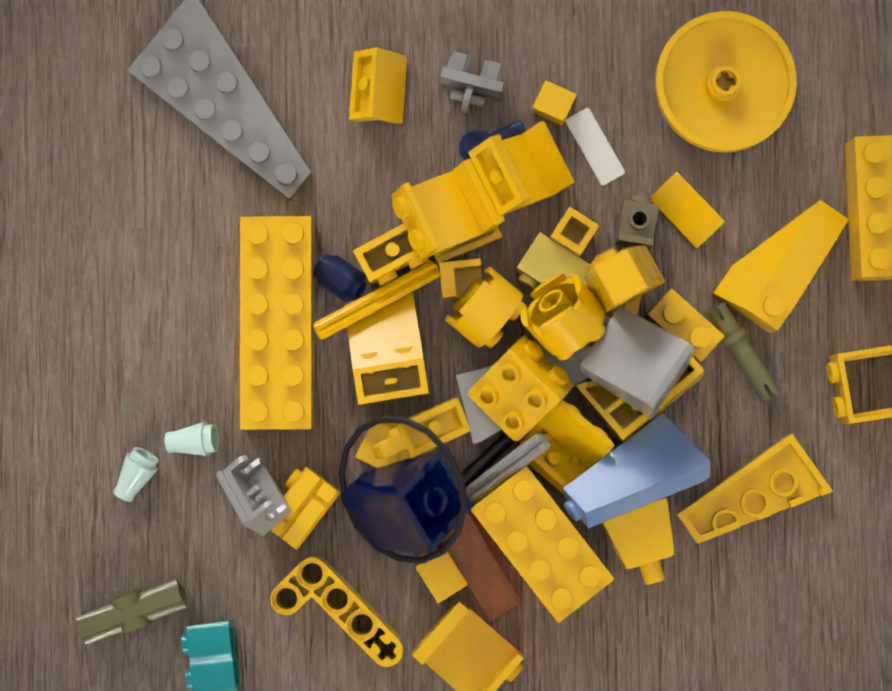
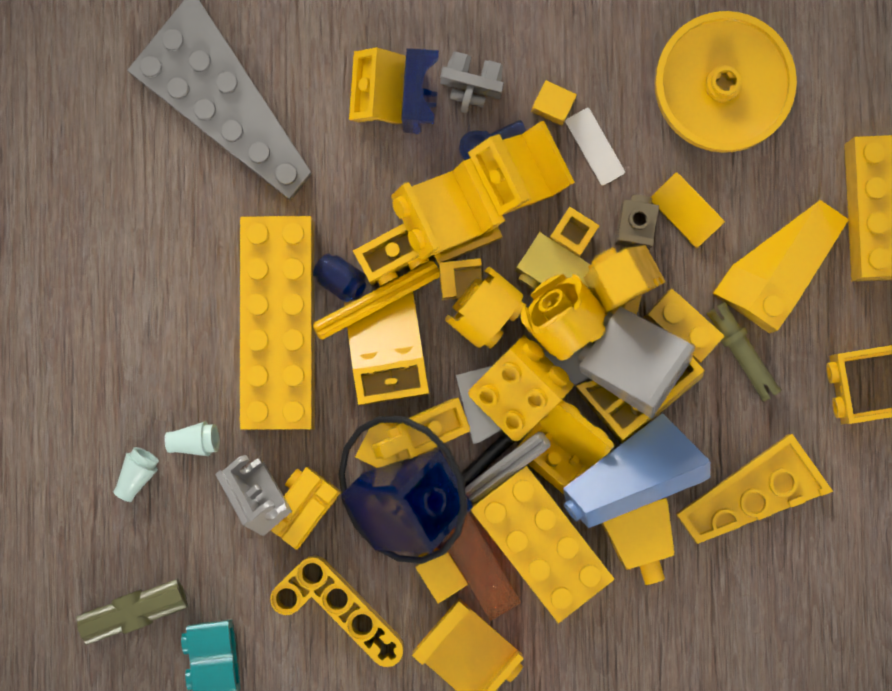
none -> clear blue piece [402,48,439,134]

